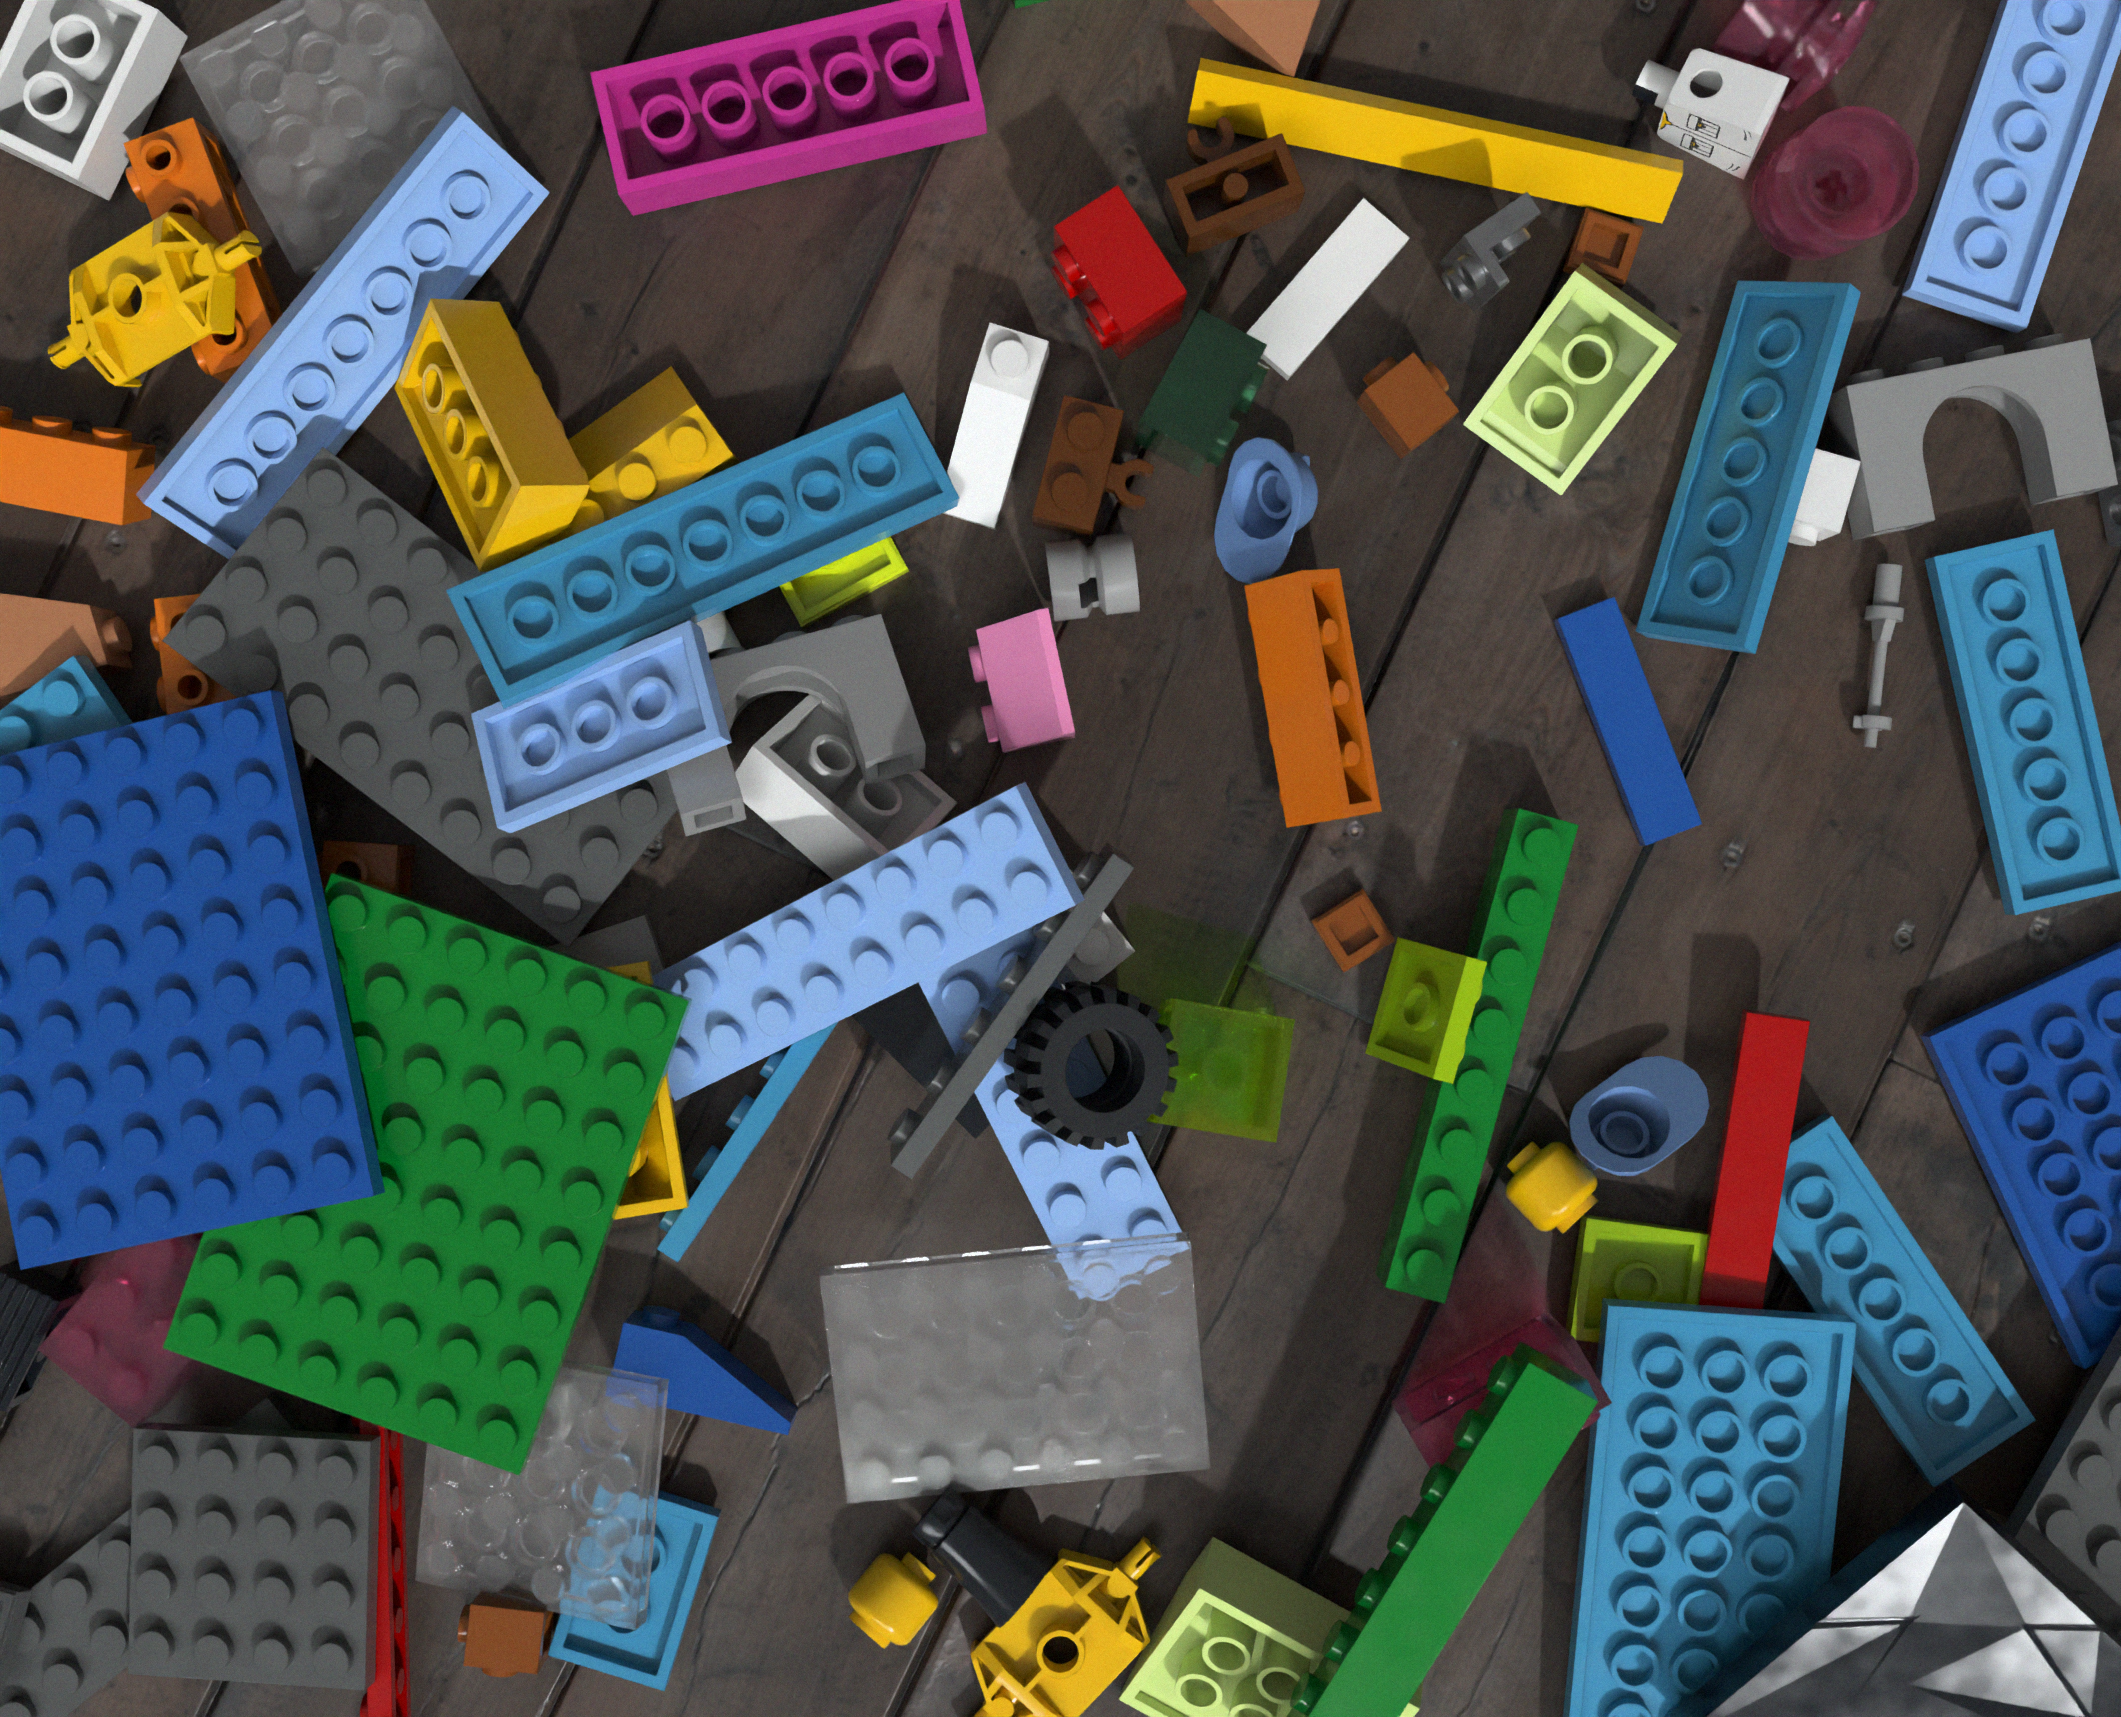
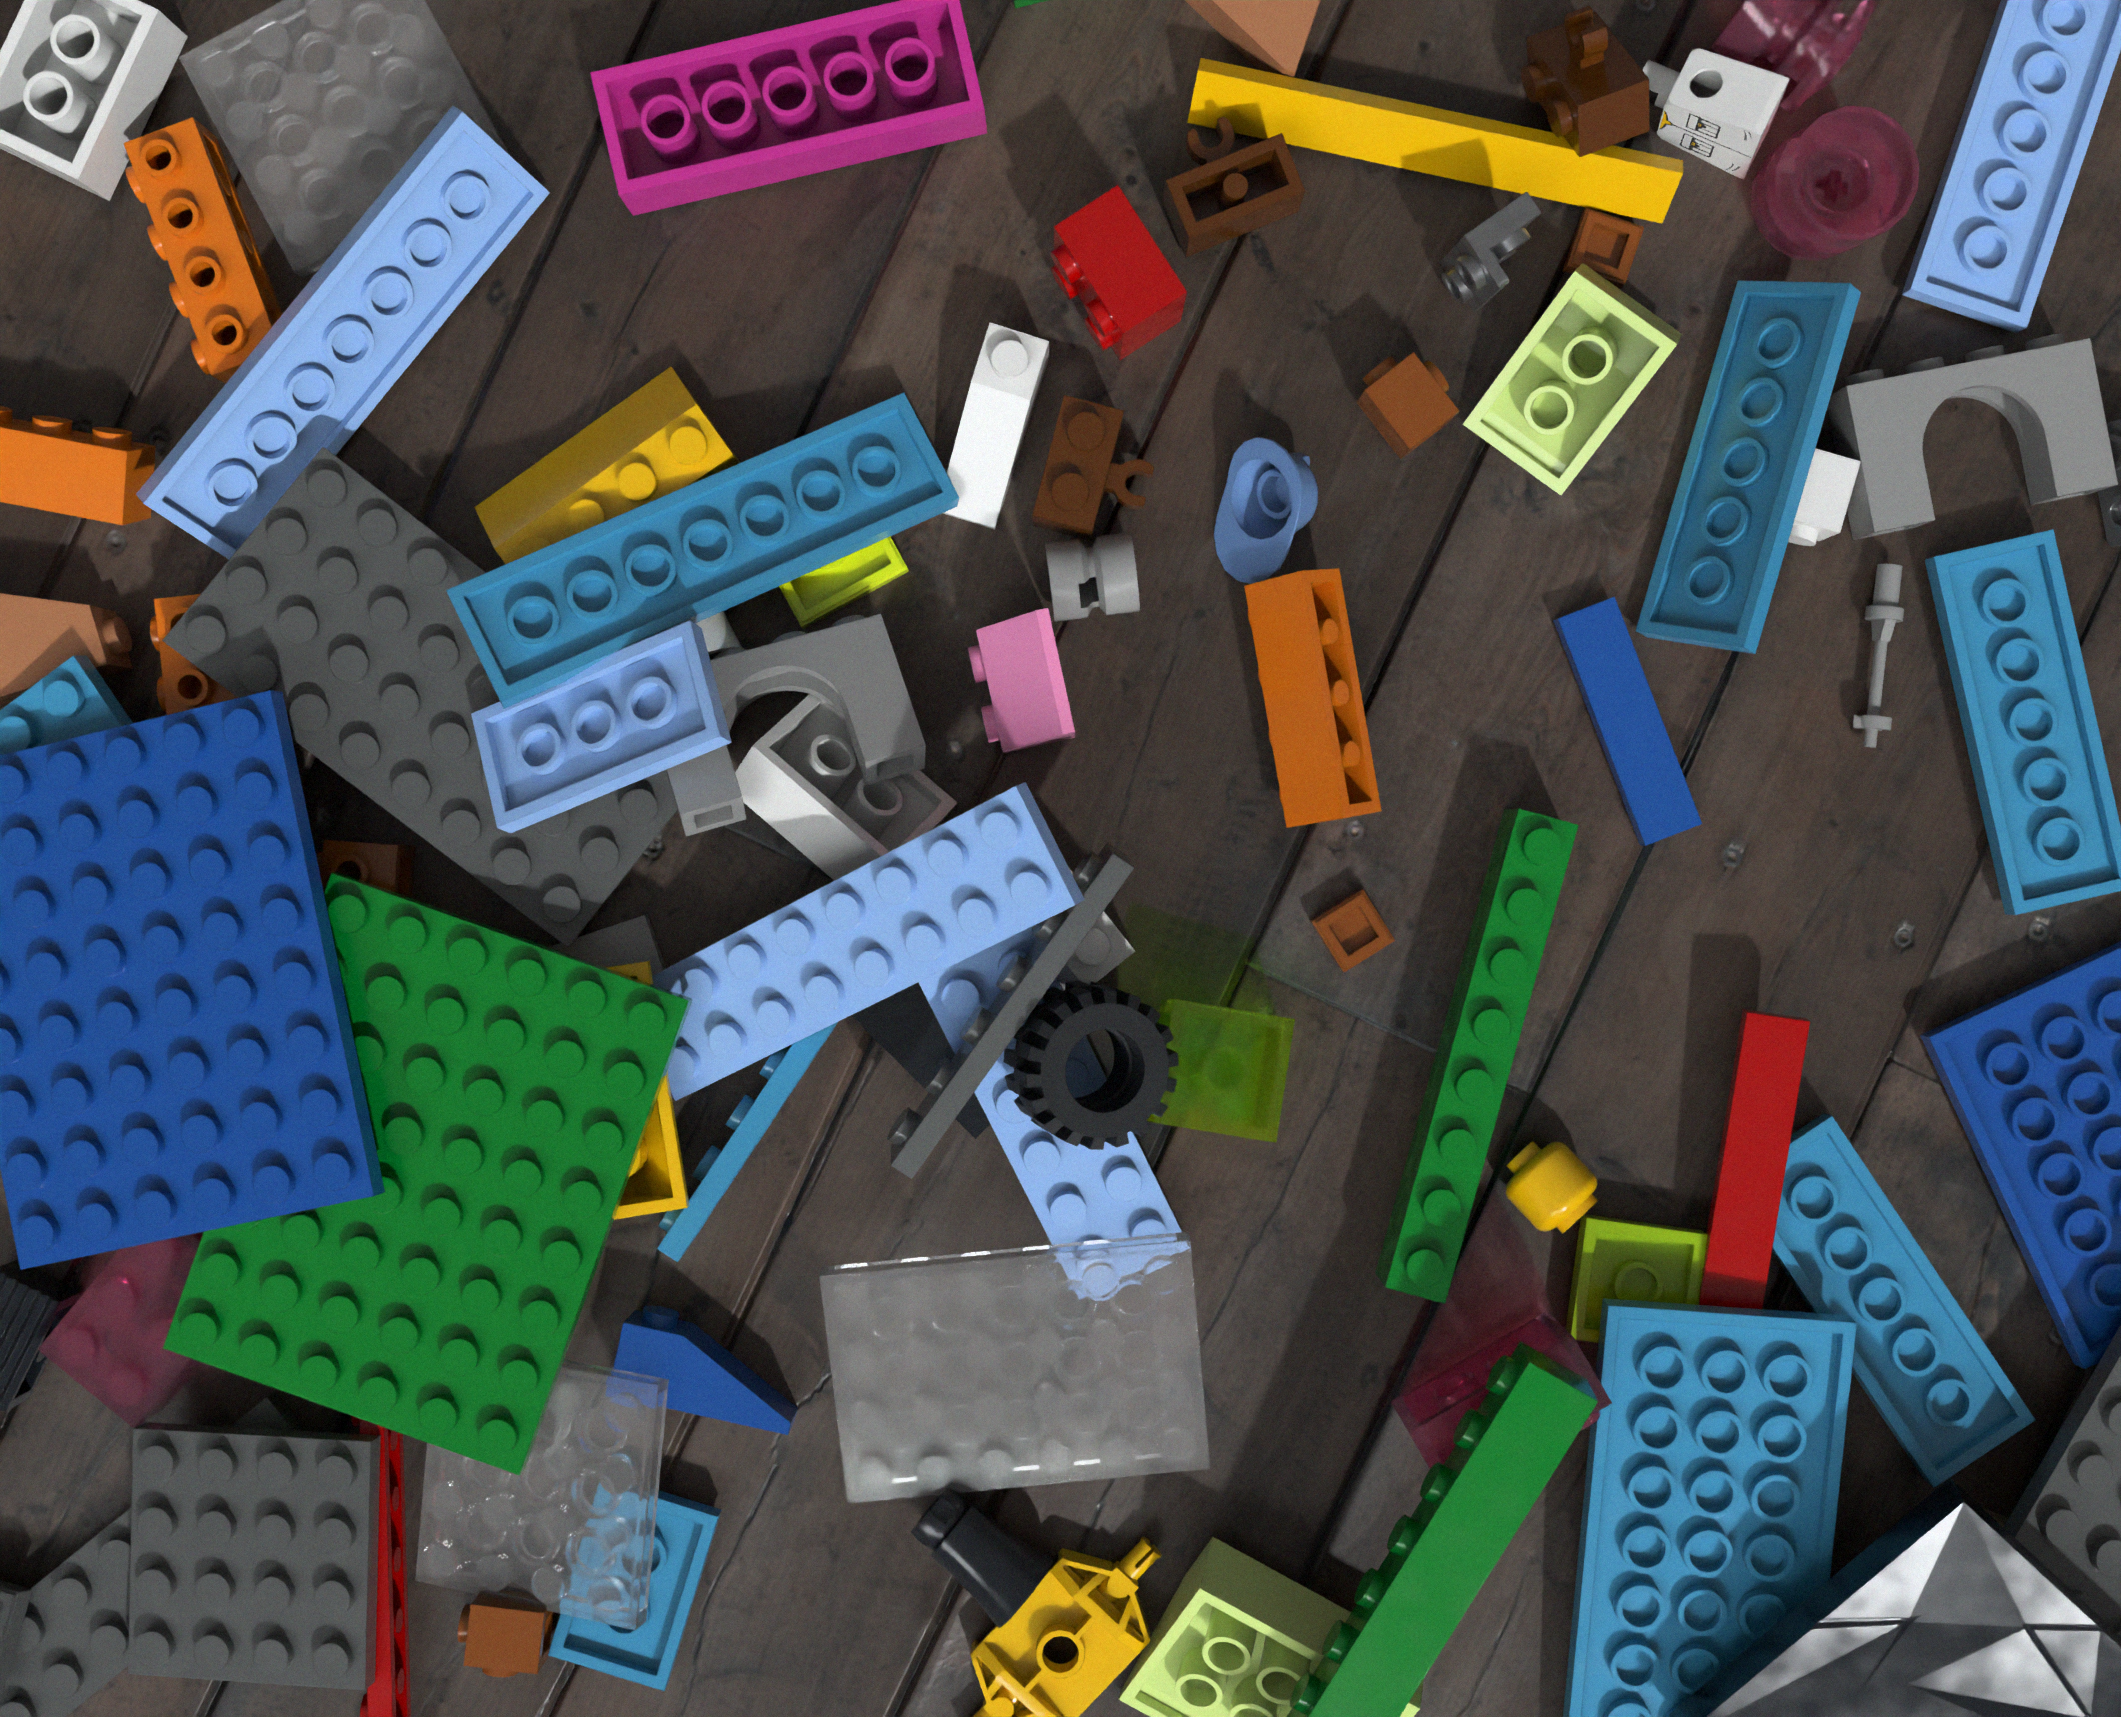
yellow plate [48,212,262,387] -> none
yellow slope [394,298,590,572] -> none
yellow head [848,1551,938,1649] -> none
clear green brick [1136,309,1270,477] -> none
white tile [1242,198,1409,381] -> none
lime plate [1365,937,1487,1084] -> none
medium blue piece [1569,1056,1709,1176] -> none
none -> reddish brown brick [1521,5,1649,157]

